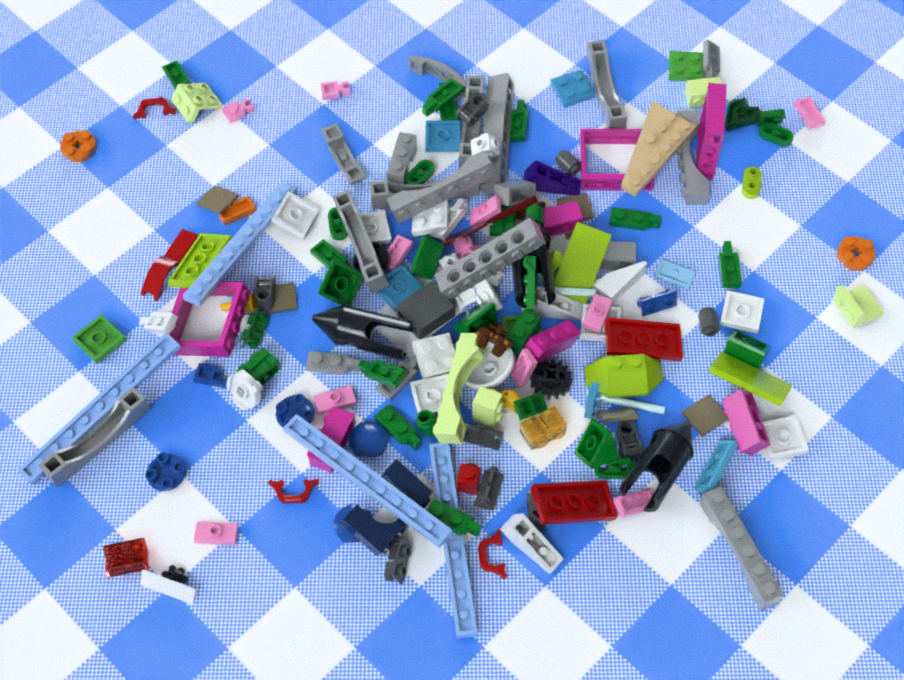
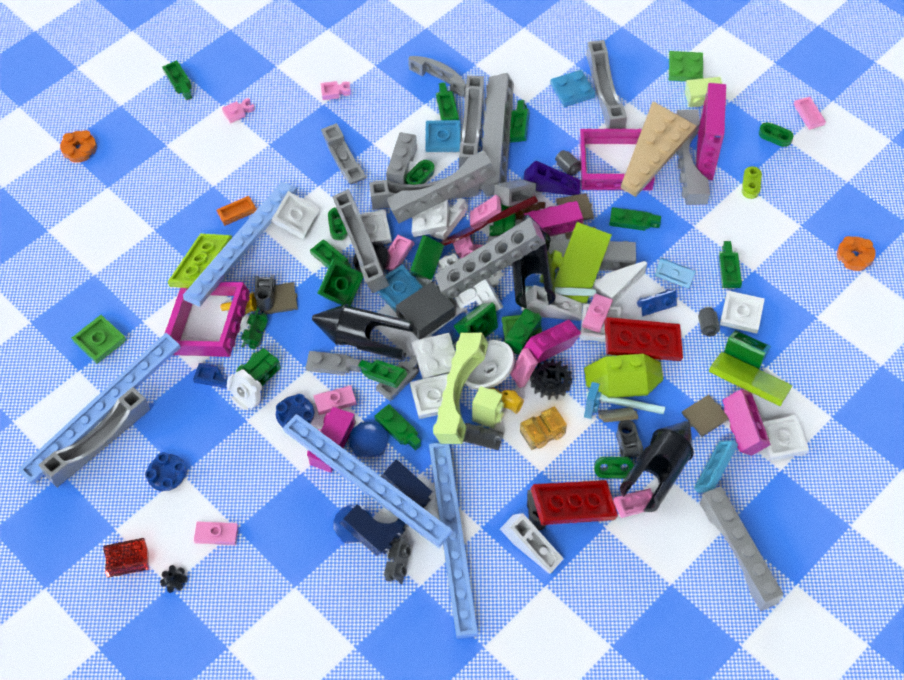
red helmet [132,97,176,120] -> none
white hinge [139,312,178,334] -> none
red piece [140,229,198,301] -> none
white sticker [140,569,196,605] -> none
yellowish green bracket [171,83,222,123] -> none
dark tan piece [196,185,239,215] -> none
red helmet [268,479,319,504] -> none
green brick [416,410,437,437] -> none
green hinge [422,78,464,117] -> none
green hinge [427,498,482,537] -> none
dark grey piece [456,92,489,127] -> none
red brick [457,463,481,496] -> none
white brick [471,133,500,160] -> none
reddish brown hips [474,322,513,357] -> none
dark grey hinge [474,466,504,511] -> none
red helmet [478,529,507,580] -> none
green slope [513,392,548,420] -> none
green hinge [523,256,537,310] -> none
green brick [526,205,544,228] -> none
green slope [574,418,619,469] -> none
light grey hinge [703,39,720,78] -> none
dark green tile [725,98,761,131] -> none
green plate [755,109,786,126] -> none
yellowish green bracket [832,285,884,328] -> none

